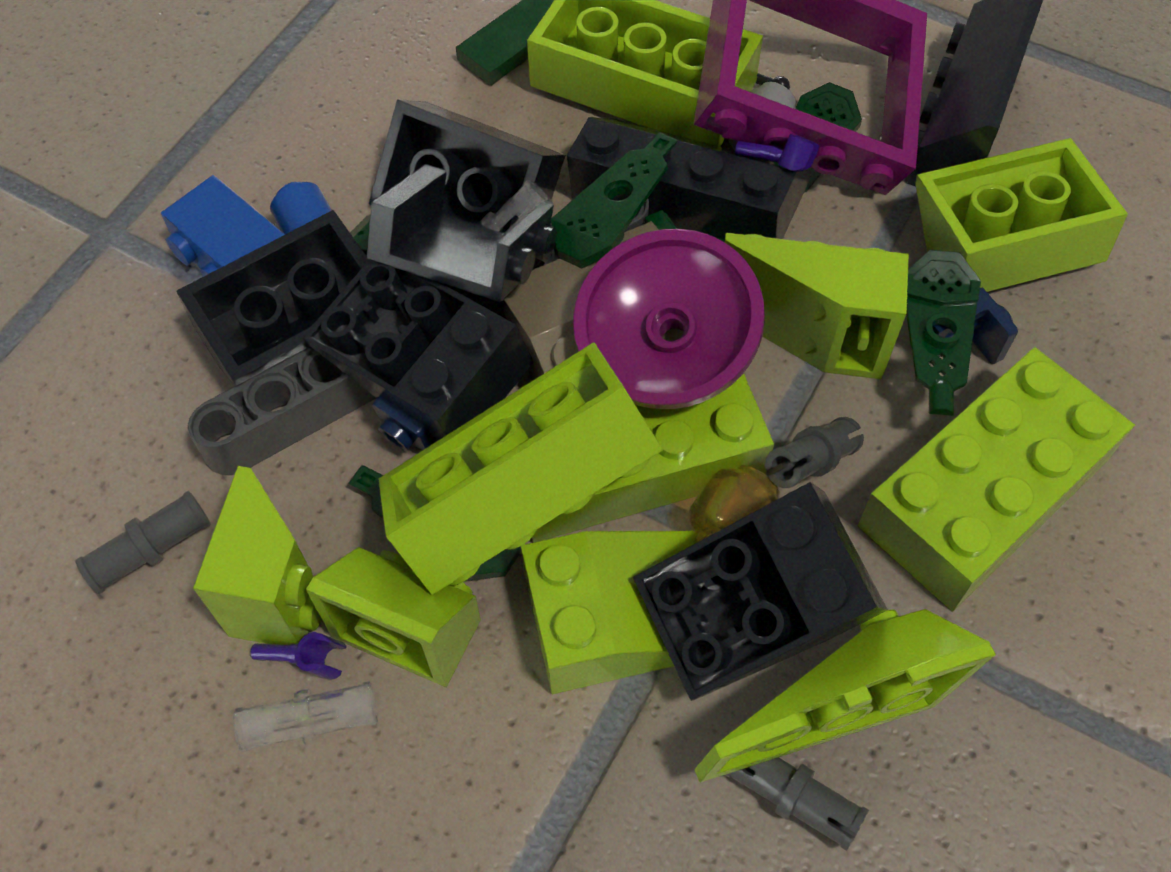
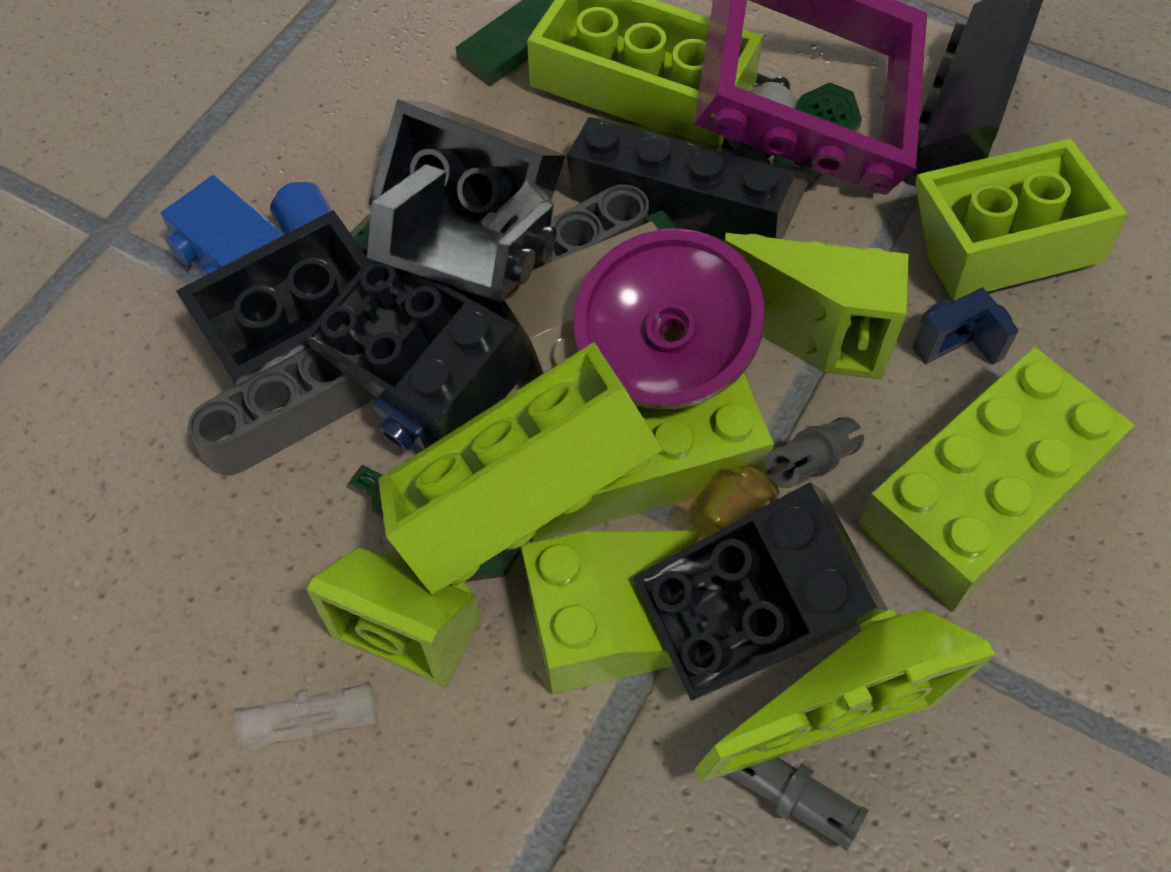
dark grey pin [75,491,211,594] -> none
lime slope [193,466,322,645] -> none
dark purple hand [251,632,347,680] -> none
dark green piece [551,133,678,269] -> none
dark purple hand [735,134,819,171] -> none
dark green piece [906,250,981,416] -> none

